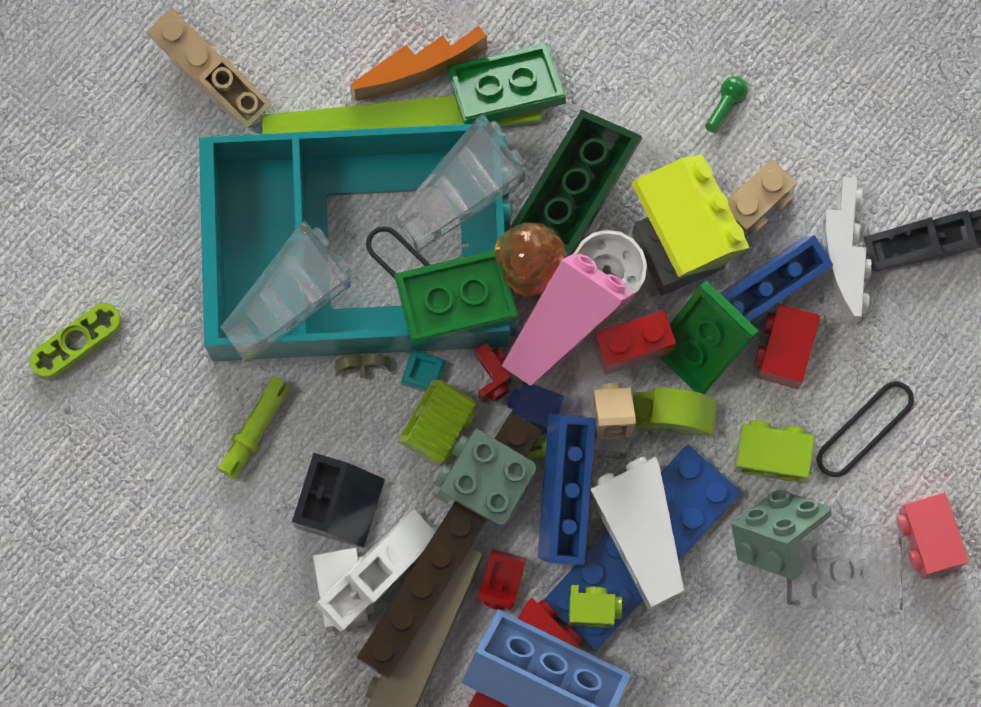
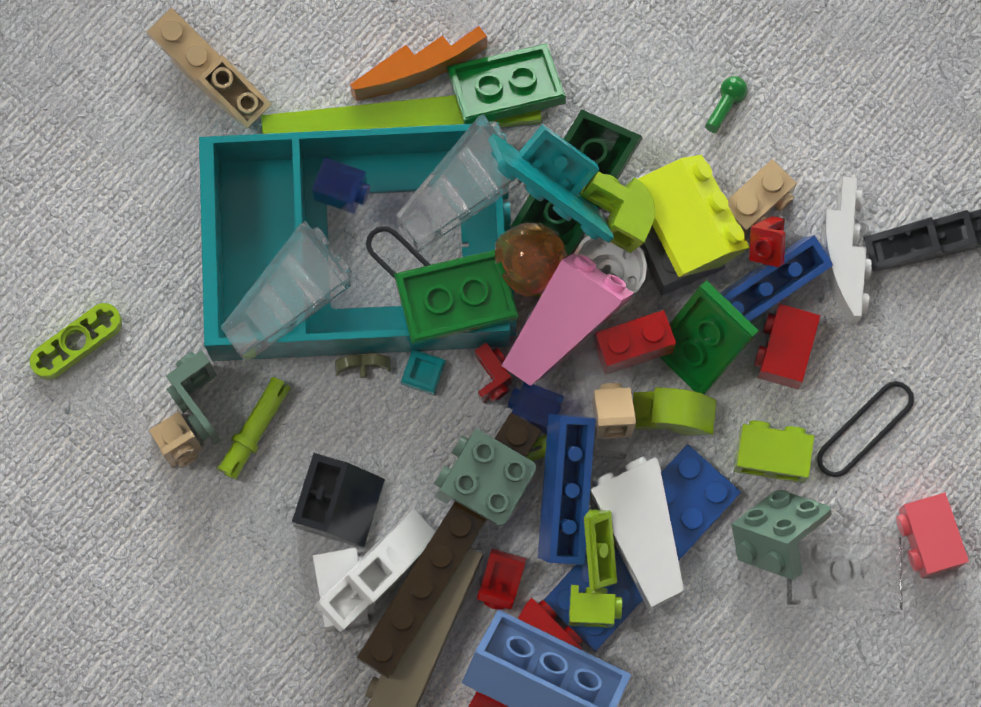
lime brick [397,380,476,464] -> none
none -> tan bracket [149,411,203,468]
none -> sand green bracket [166,350,221,444]
none -> clear blue brick [312,157,371,214]
none -> teal bracket [488,124,614,243]
none -> lime brick [580,171,655,254]
none -> lime slope [584,510,617,591]
none -> red bracket [749,216,786,267]

